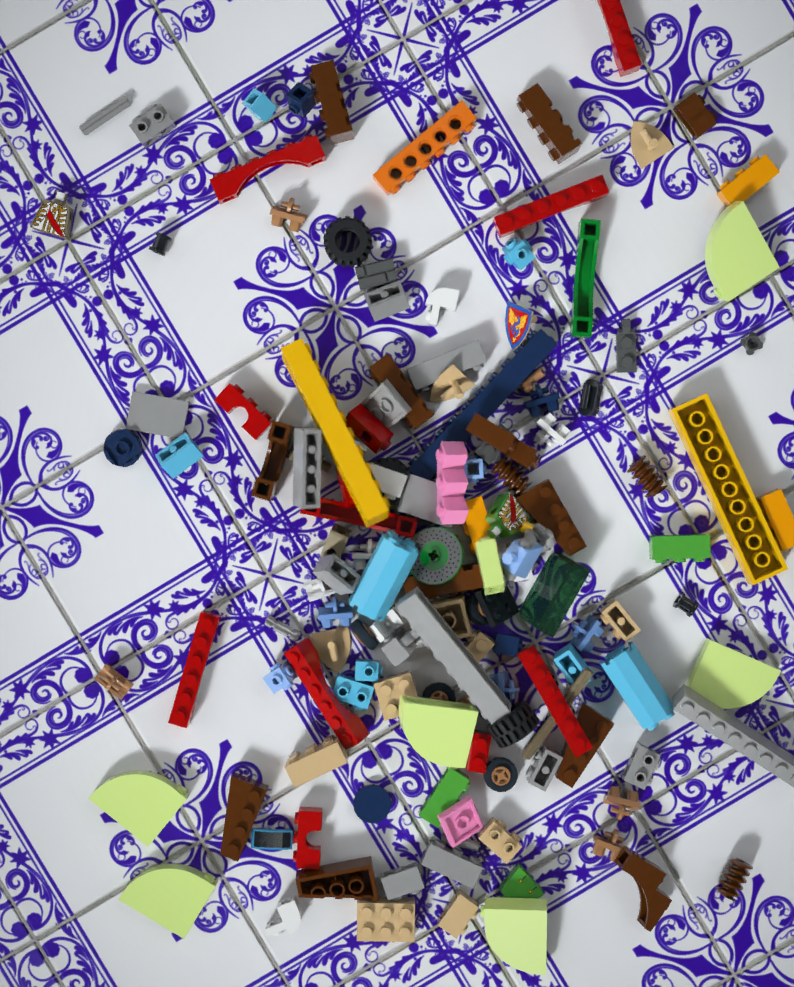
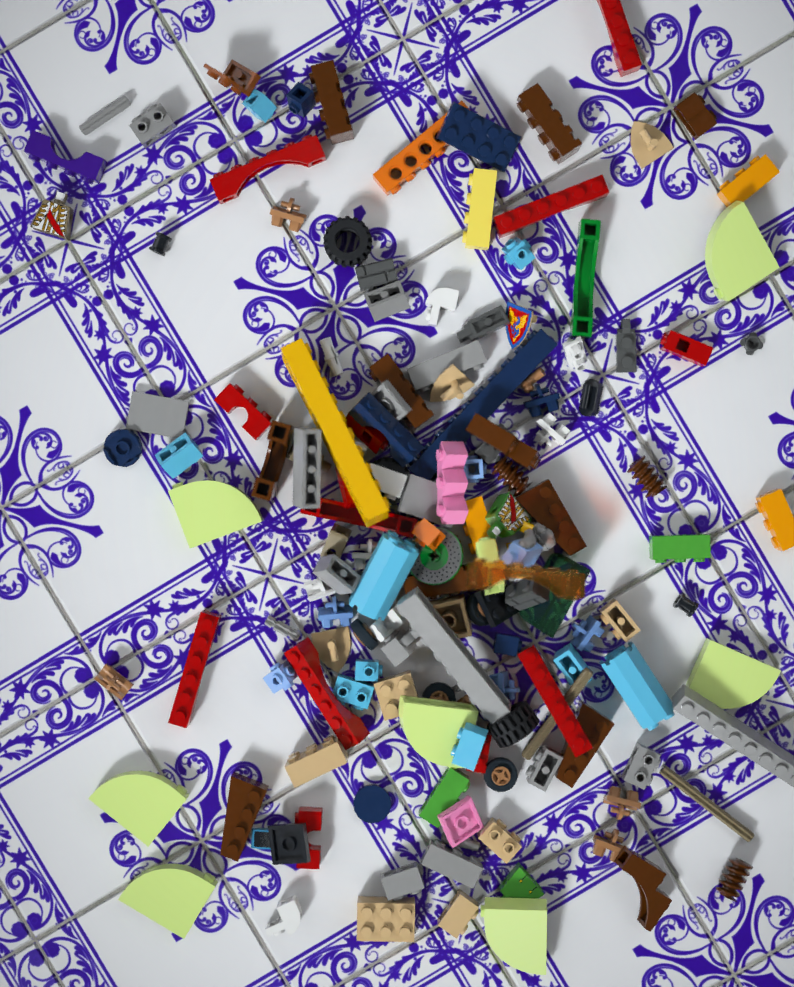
reddish brown wedge [295,856,379,901] -> none
tan brick [465,629,495,663] -> none
yellow brick [668,393,788,585] -> none
none -> dark purple arch [24,130,107,185]
none -> yellowish green brick [168,480,264,548]
none -> dark orange bracket [203,59,261,97]
none -> black plate [268,822,311,865]
none -> white pin [319,337,344,377]
none -> dark blue arch [348,392,424,468]
none -> orange brick [412,518,446,551]
none -> dark blue plate [436,102,521,172]
none -> medium azure brick [451,722,488,771]
none -> dark grey hinge [456,306,510,343]
none -> light yellow brick [462,168,497,251]
none -> clear orange arch [466,558,585,601]
none -> dark grey brick [505,576,550,611]
none -> white hips [562,336,587,372]
none -> dark tan axle [659,765,754,842]
none -> red brick [660,330,713,367]

